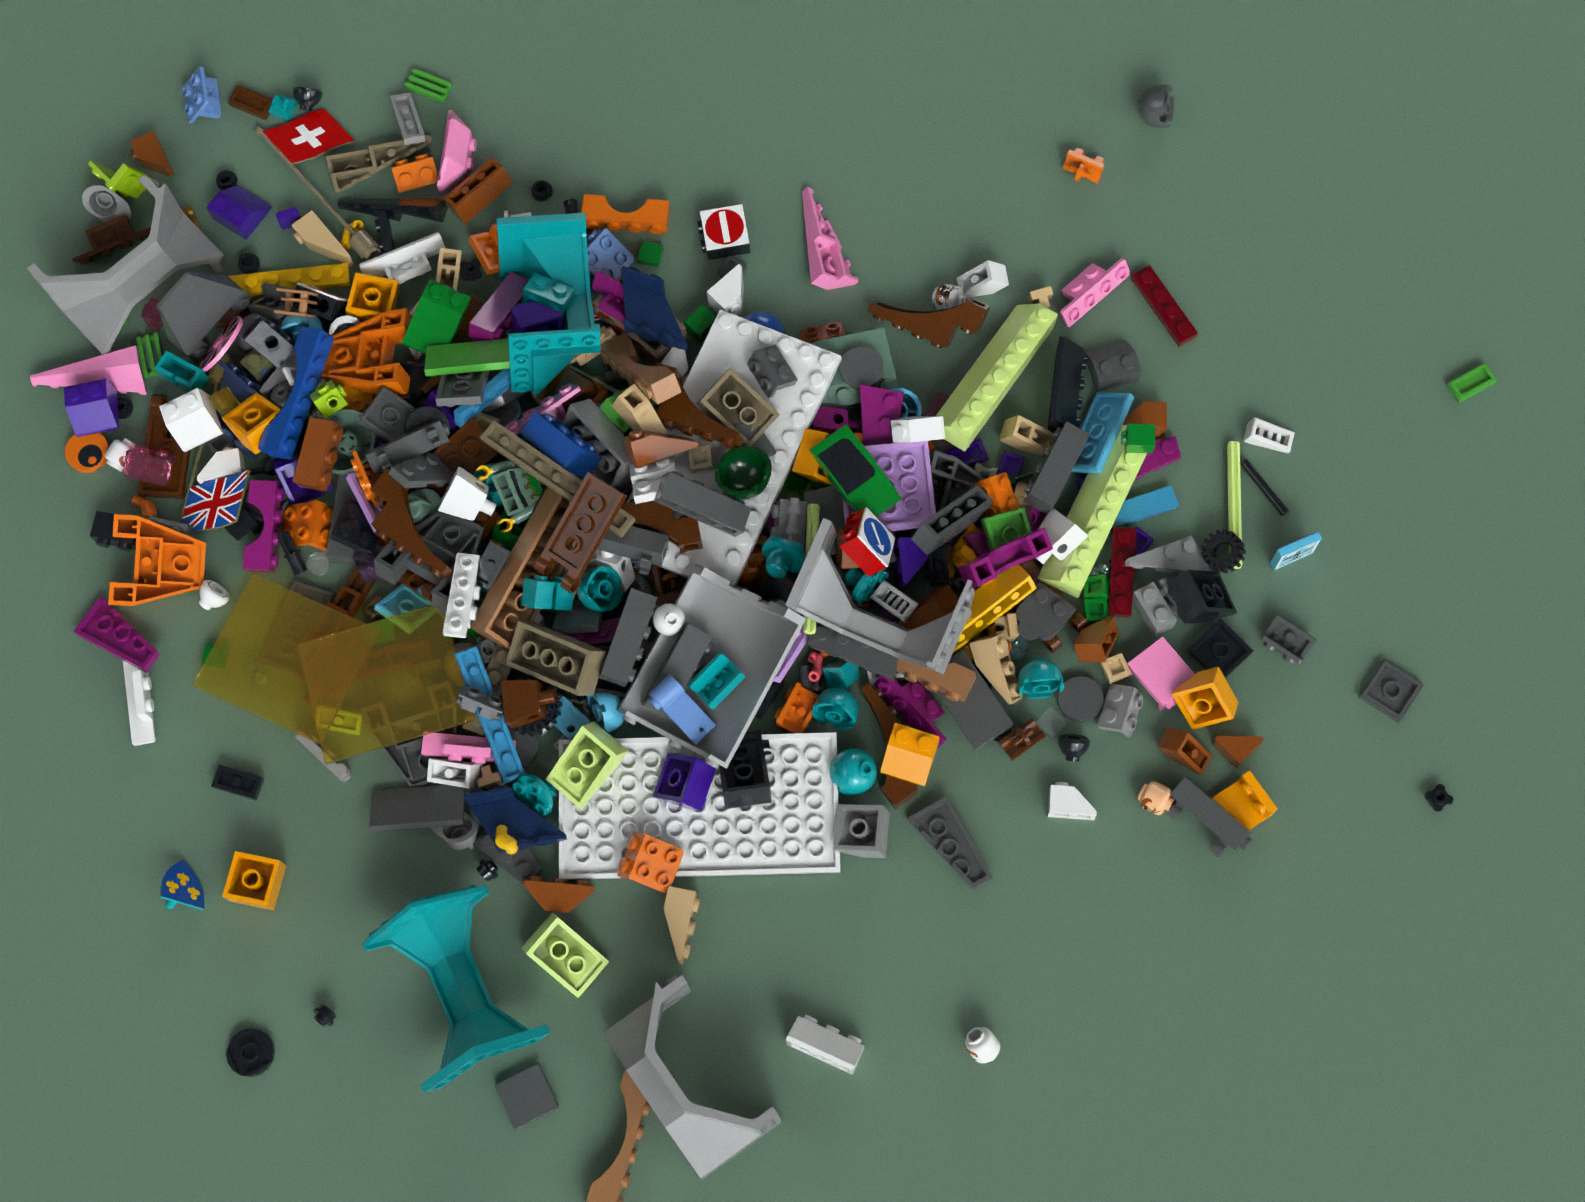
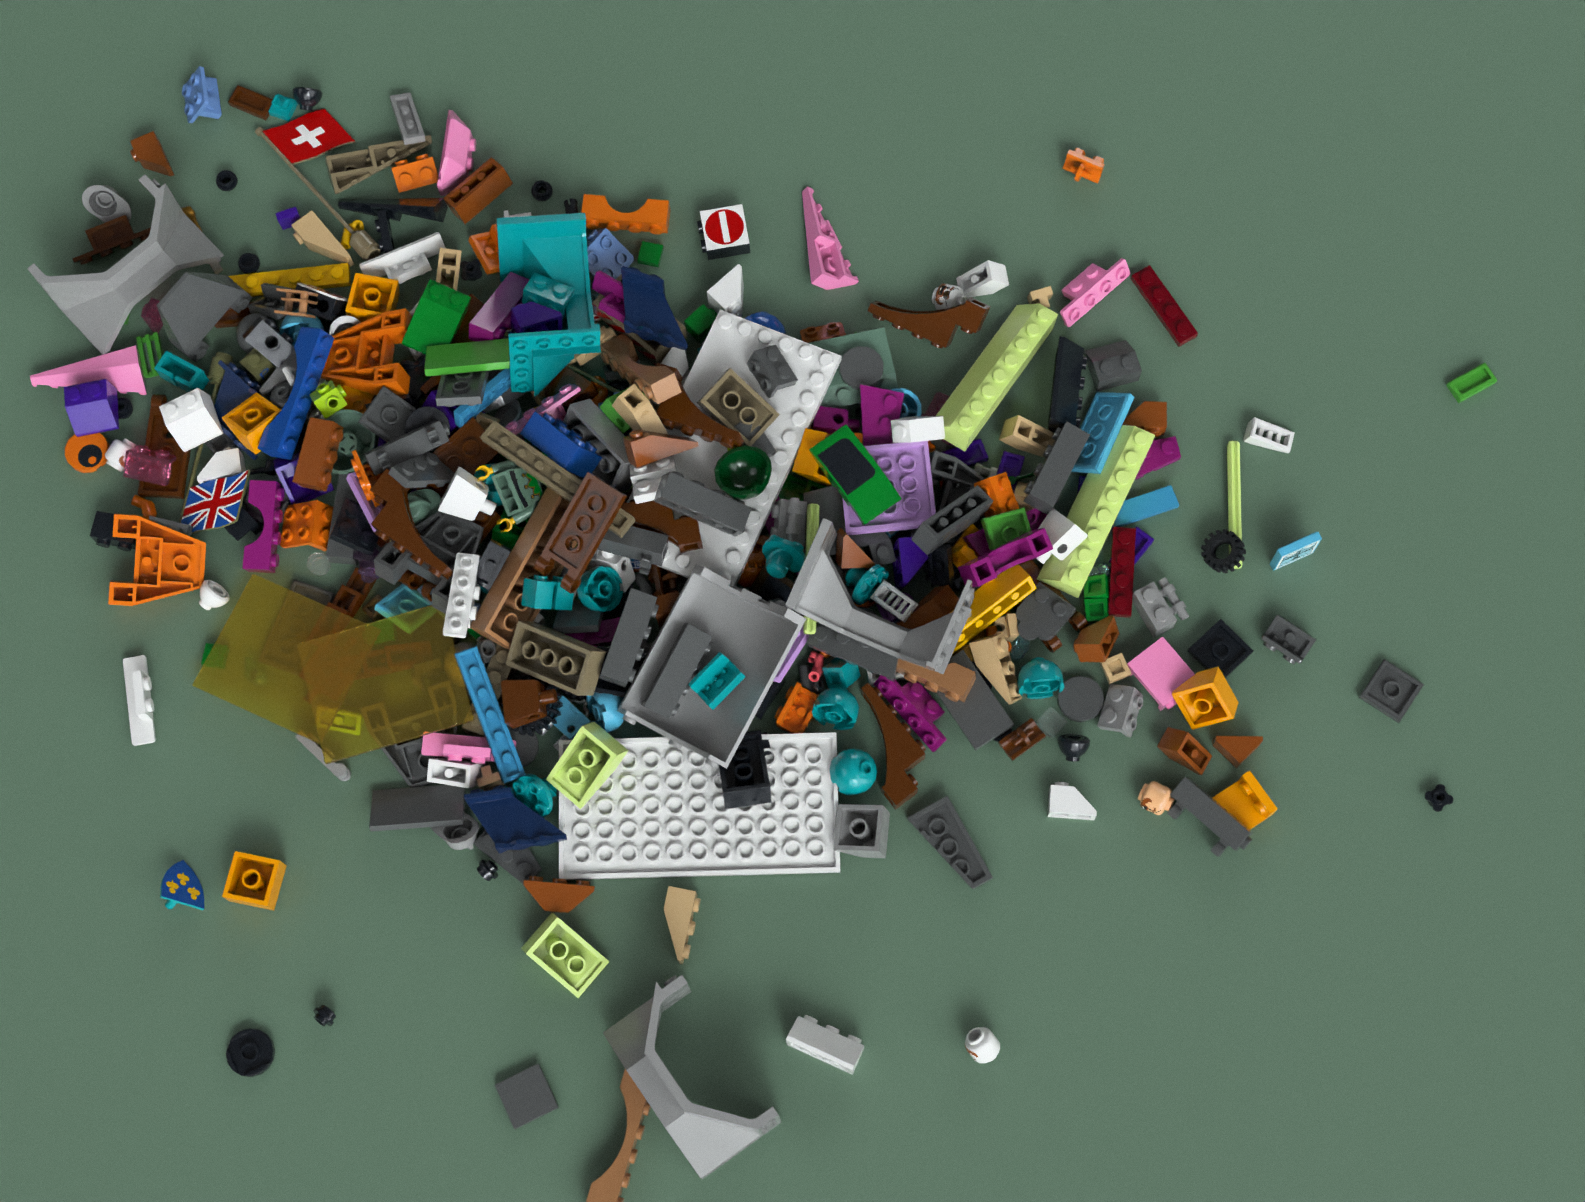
magenta wing [73,596,160,673] -> none
lime bracket [88,160,153,199] -> none
bright pink piece [199,316,244,372] -> none
dark purple slope [206,185,272,240] -> none
clear yellow bracket [209,386,240,416] -> none
black plate [211,765,264,801] -> none
black axle [277,531,308,576] -> none
teal panel [361,885,550,1093] -> none
bright green tile [405,68,452,103] -> none
dark grey hinge [456,685,504,722] -> none
yellow arm [495,825,518,855] -> none
orange bracket [617,832,684,893] -> none
medium blue door [648,674,716,745] -> none
white brick [653,603,685,636] -> none
dark purple slope [653,753,716,811] -> none
dark tan plate [688,445,714,473] -> none
dark grey tile [717,255,747,278] -> none
piece [840,507,895,577] -> none
light orange slope [880,723,940,787] -> none
green brick [1121,424,1155,453] -> none
light grey wing [1124,535,1212,574] -> none
dark grey cylinder [1138,85,1174,128] -> none
black slope [1166,570,1237,624] -> none
black bar [1240,459,1289,516] -> none

